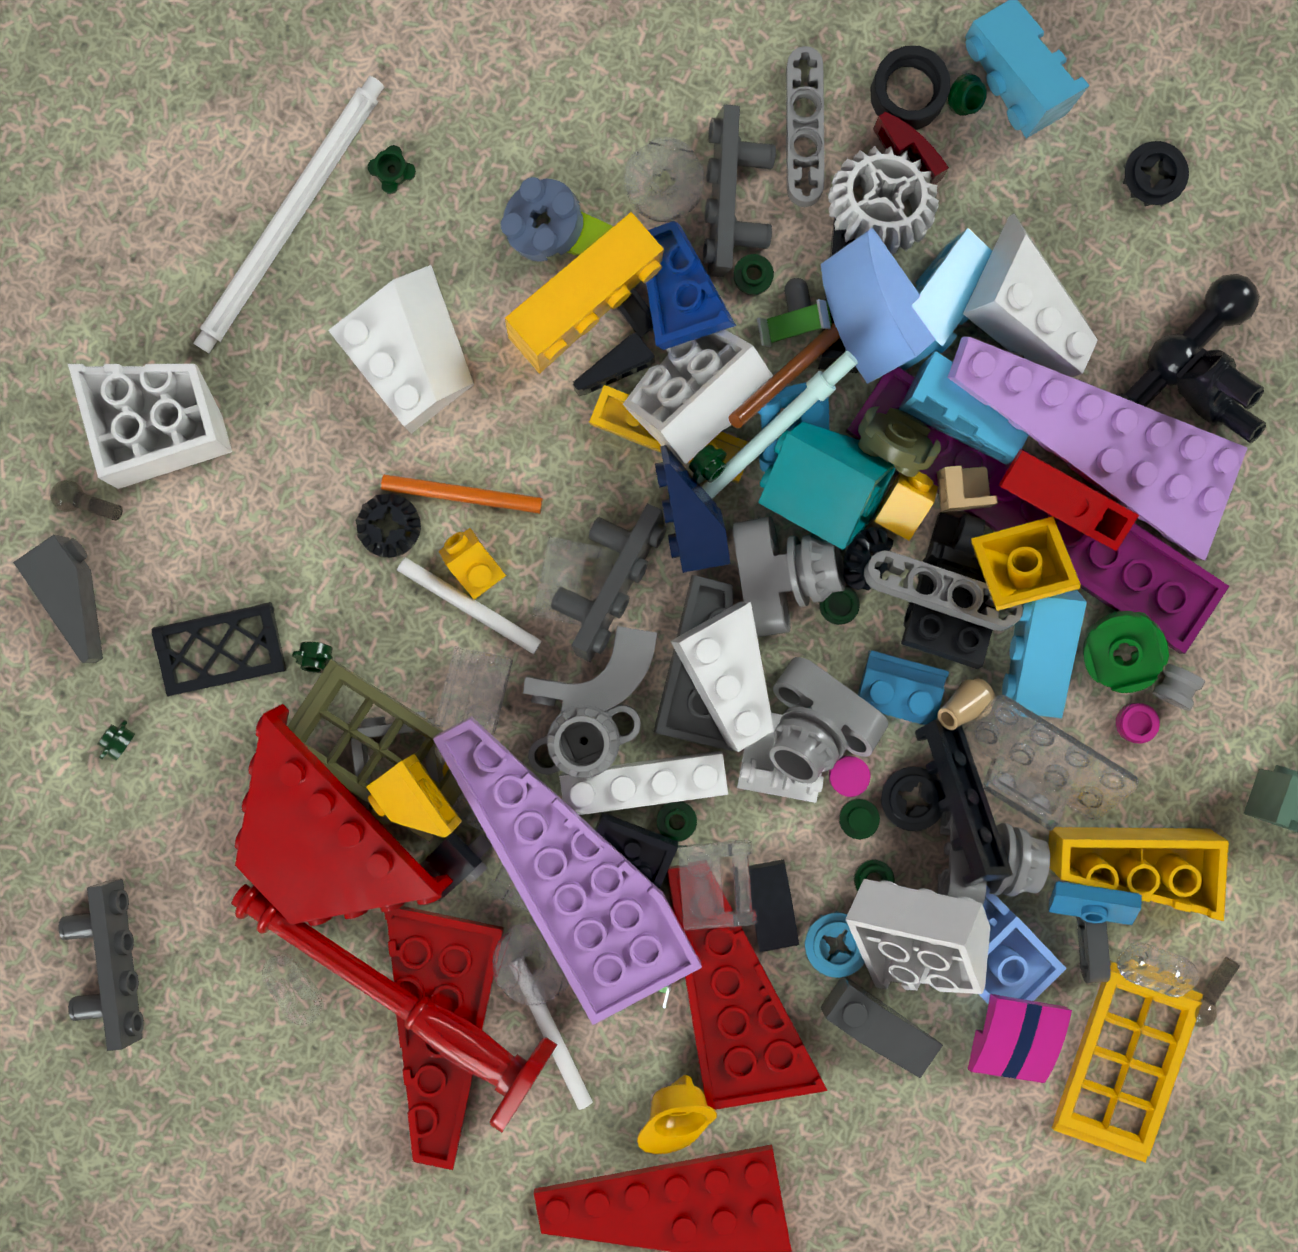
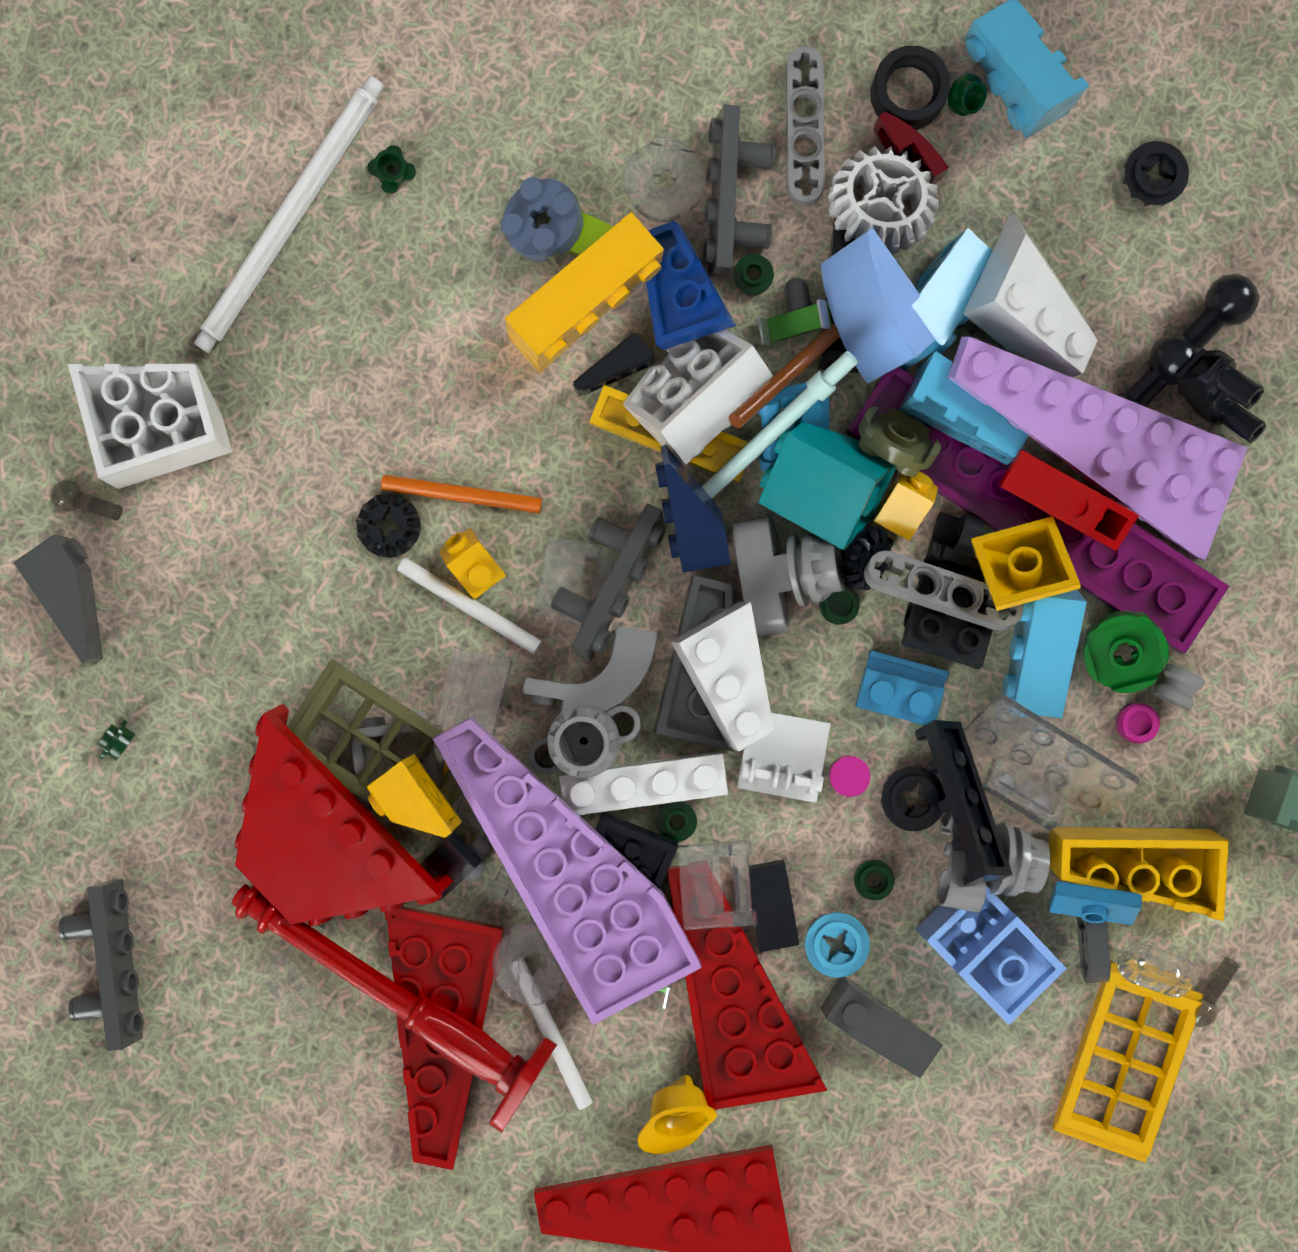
black window [152,602,287,697] -> none
dark green plate [292,642,333,673] -> none
white wedge [328,265,474,434] -> none
black piece [617,288,653,338] -> none
dark green plate [689,445,727,483] -> none
light grey beam [769,657,888,784] -> none
dark green plate [839,799,880,840] -> none
white wedge [846,879,990,994] -> none
tan panel [937,465,998,512] -> none
tan cone [938,678,995,730] -> none
dark pink slope [968,994,1072,1083] -> none

